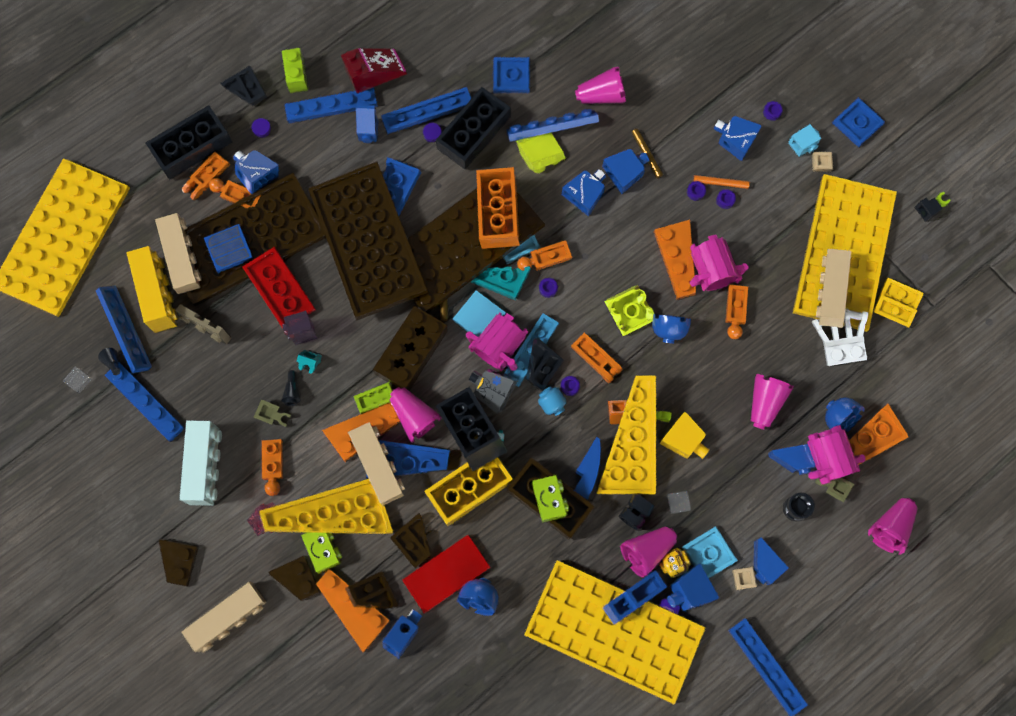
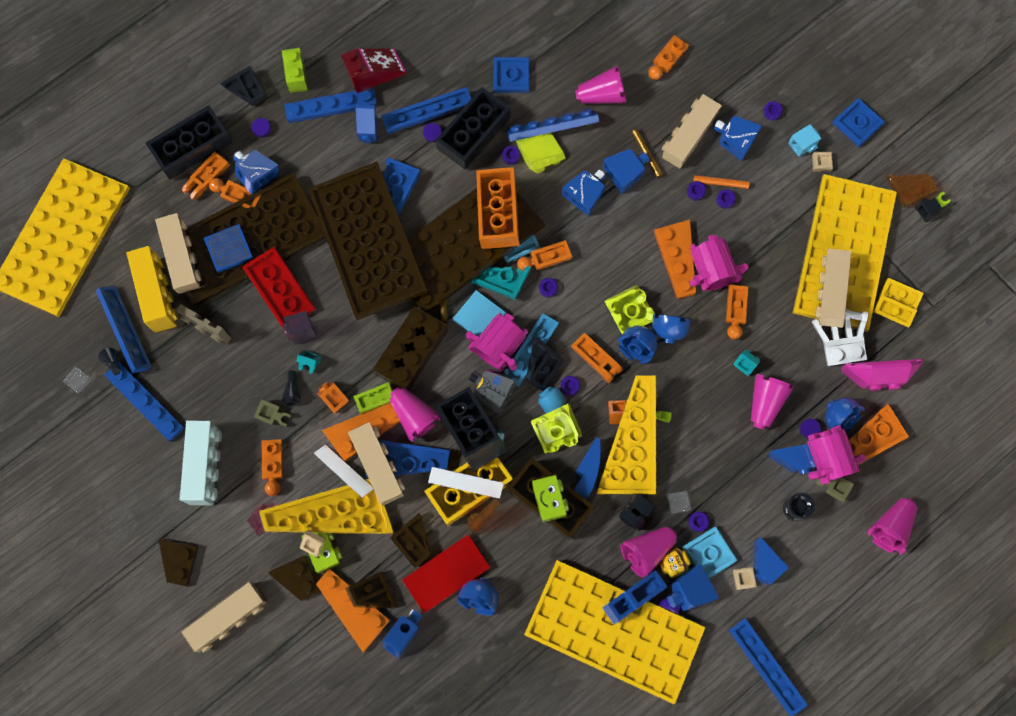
yellow torso [660,412,709,459] -> none
none -> tan tile [300,530,325,557]
none -> white sticker [314,445,373,497]
none -> orange bracket [317,382,349,413]
none -> white sticker [428,467,503,498]
none -> clear orange wing [467,499,501,535]
none -> dark purple tile [502,146,520,165]
none -> neon yellow slope [531,404,582,454]
none -> blue cylinder [618,325,657,364]
none -> orange plate [648,35,689,80]
none -> tan brick [662,94,722,169]
none -> dark purple tile [688,512,709,532]
none -> teal tile [733,349,760,376]
none -> dark purple tile [799,419,821,439]
none -> dark pink wedge [841,359,924,391]
none -> clear orange wing [886,174,938,208]

